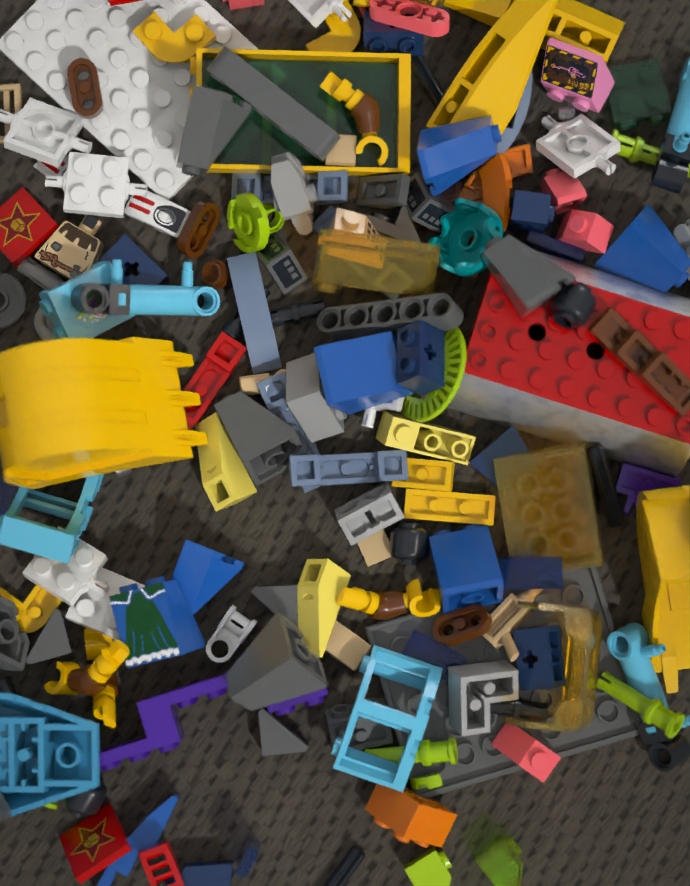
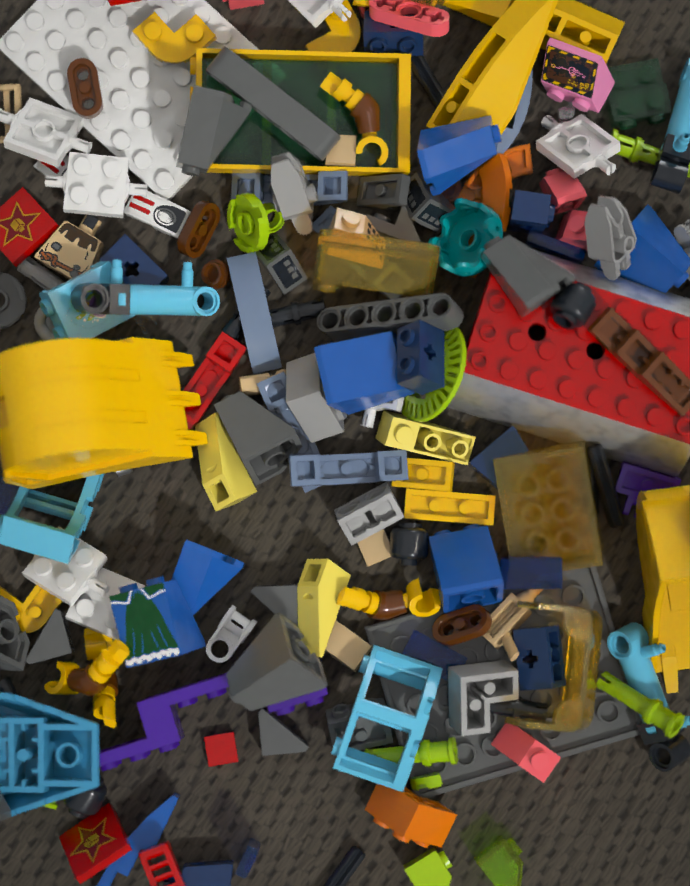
none -> red tile [204,731,239,767]
none -> light grey hinge [585,196,637,281]

